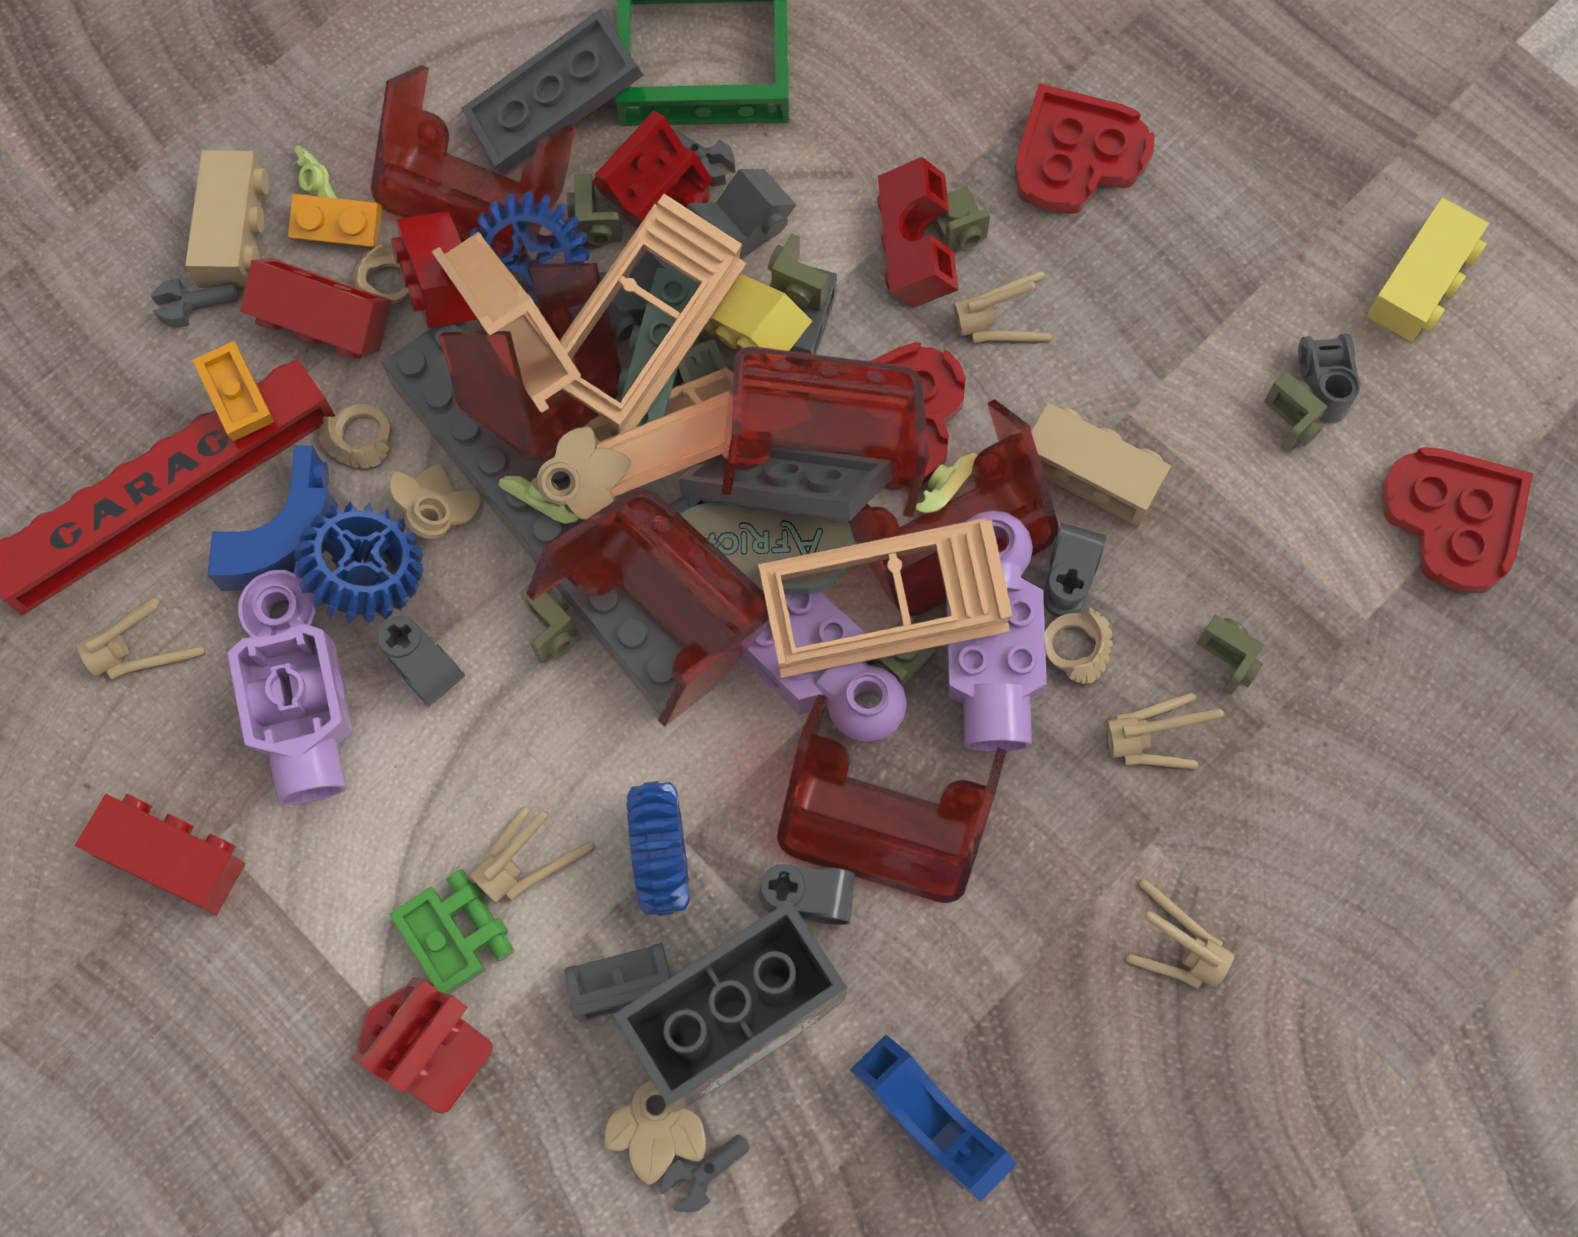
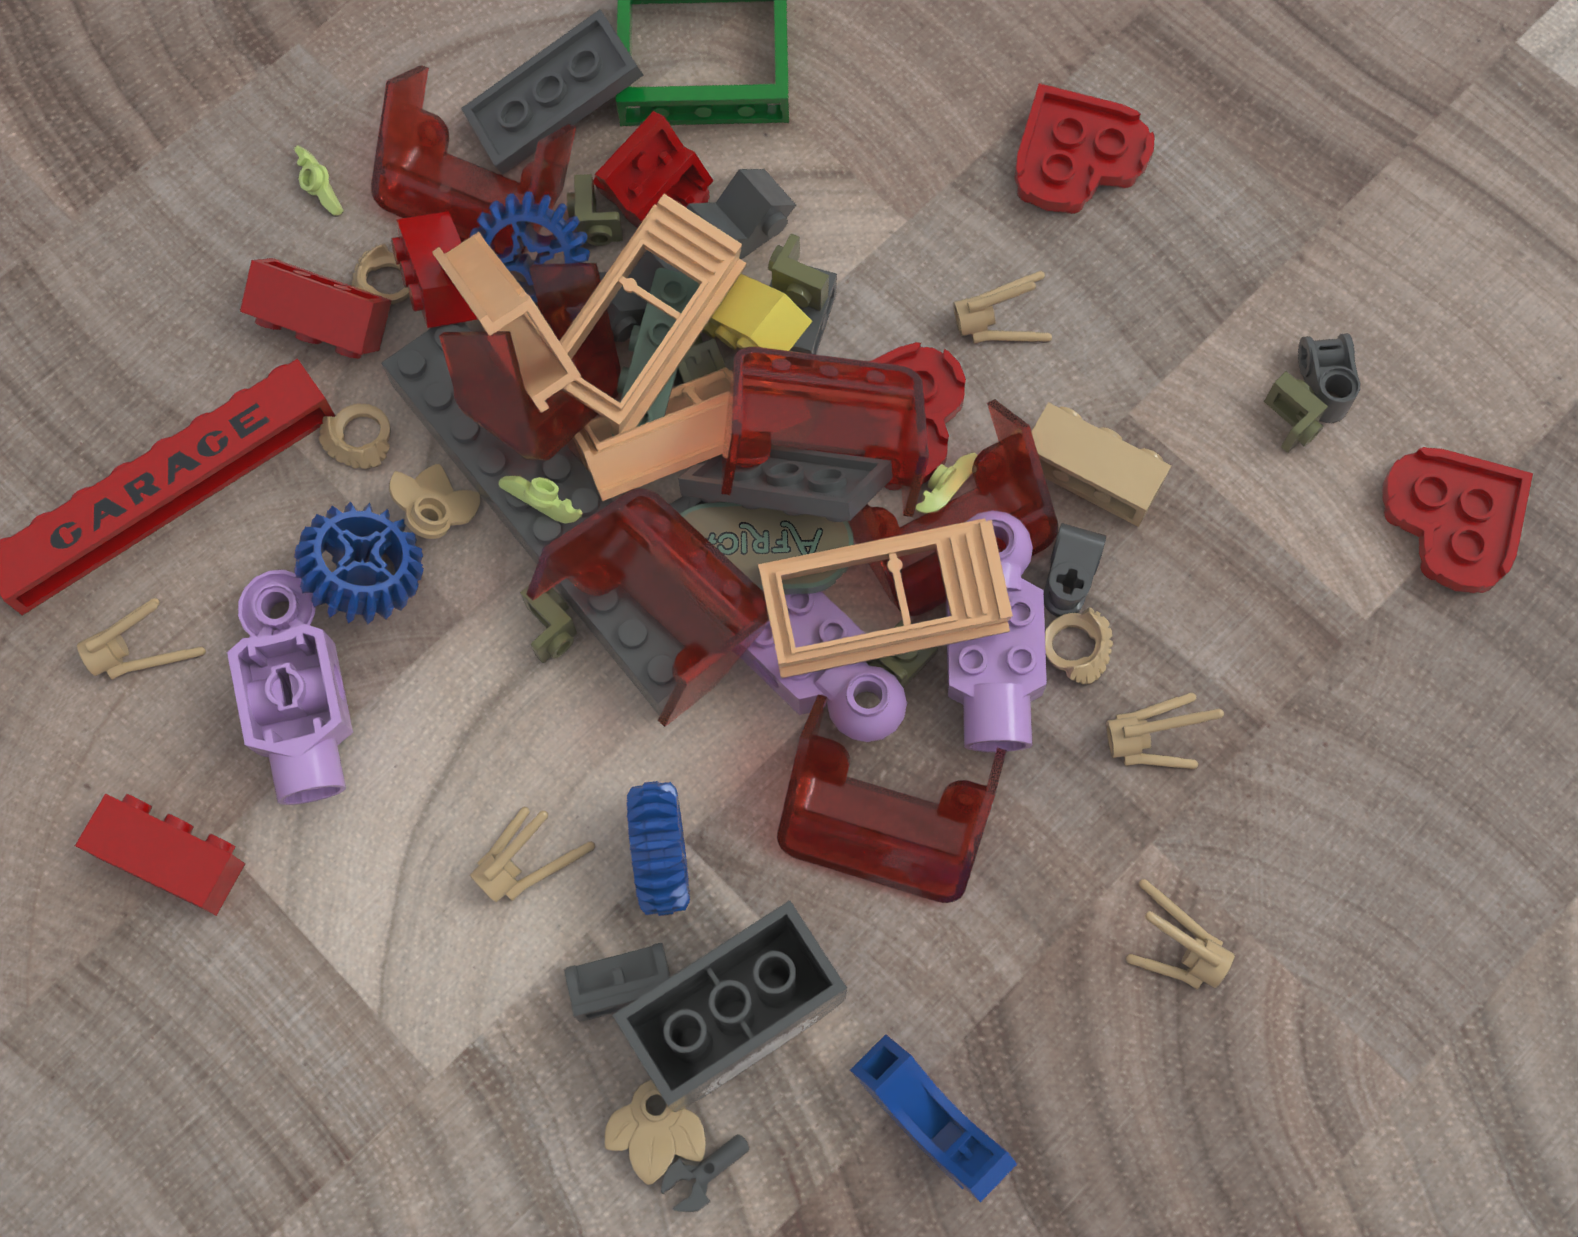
dark grey bar [151,279,239,328] -> none
tan brick [185,150,269,288] -> none
light orange plate [192,341,275,442] -> none
blue arch [208,445,338,591] -> none
light orange plate [288,194,382,248] -> none
red piece [350,977,493,1114] -> none
dark grey piece [377,616,465,707] -> none
bright green plate [389,869,514,994] -> none
tan plate [537,427,631,521] -> none
dark grey bar [672,128,736,186] -> none
dark grey piece [760,864,855,925] -> none
red arch [877,157,958,308] -> none
olive bracket [932,186,990,250] -> none
olive bracket [1196,614,1264,694] -> none
light yellow brick [1366,197,1489,343] -> none

